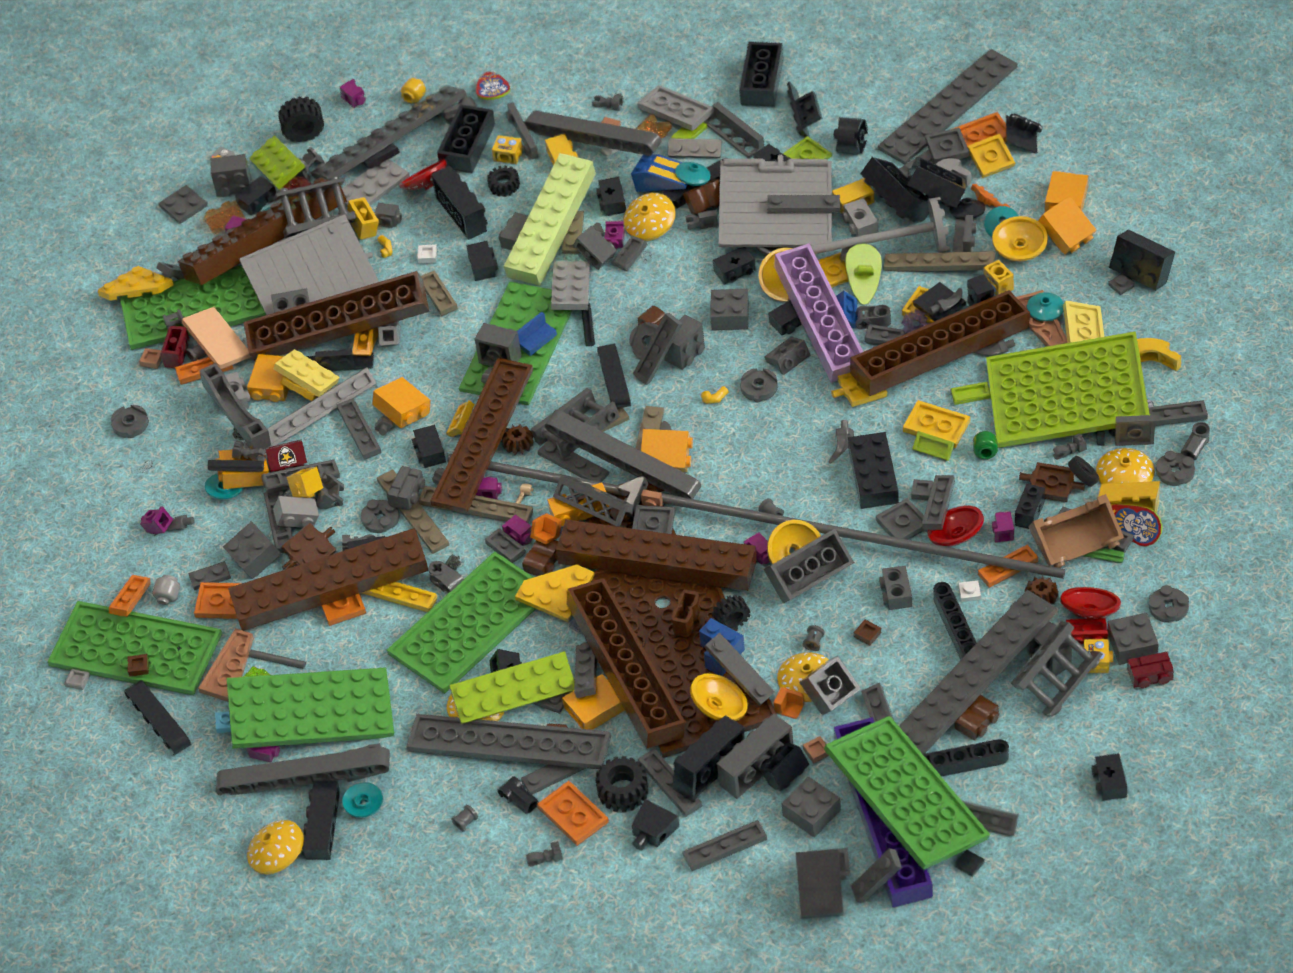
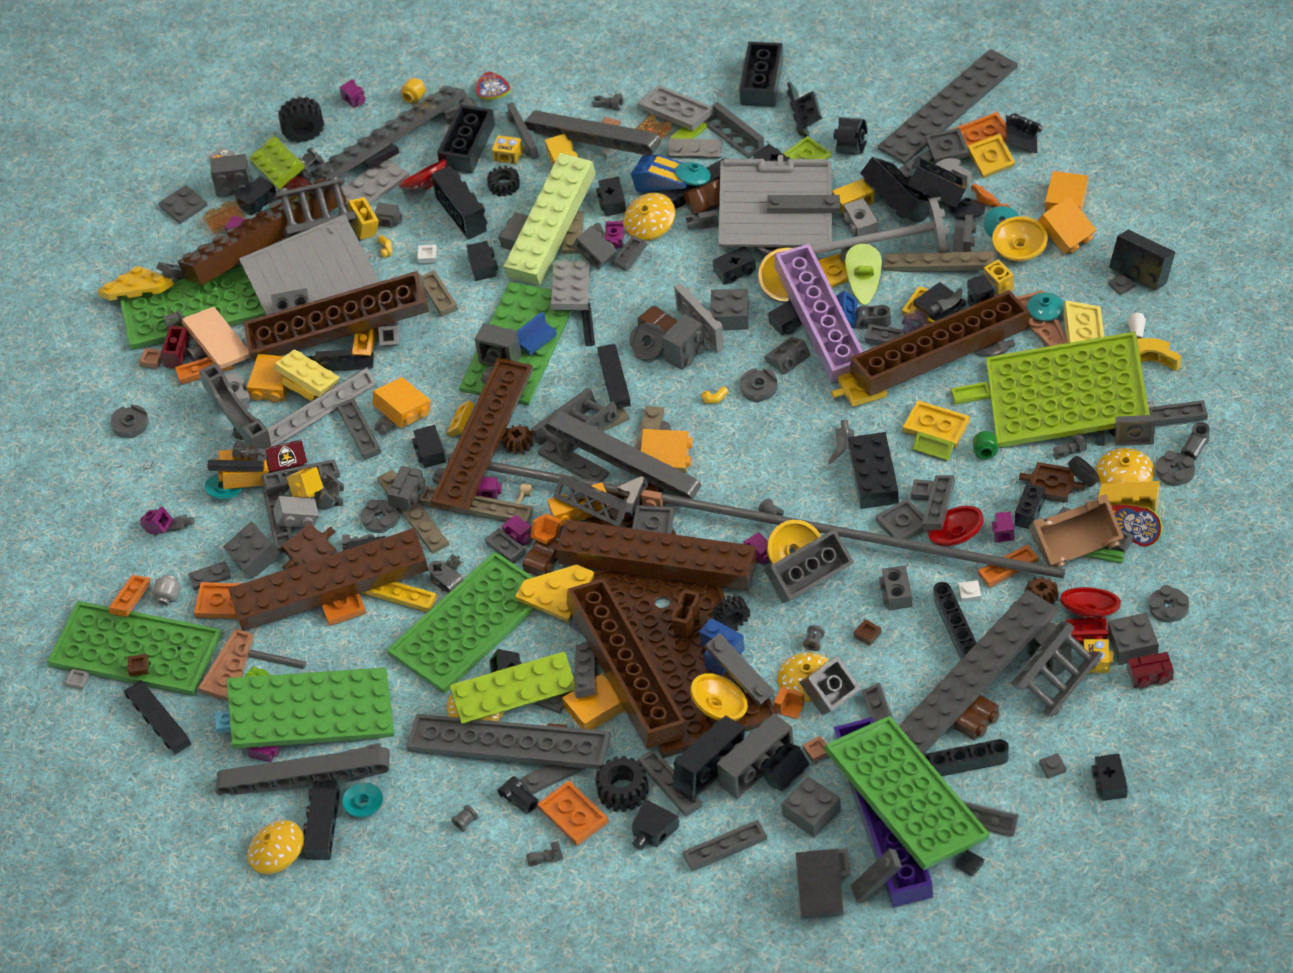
dark grey plate [633,313,683,385] -> none
none -> light grey plate [674,283,724,353]
none -> dark grey plate [1039,753,1067,779]
none -> white cone [1127,313,1146,339]

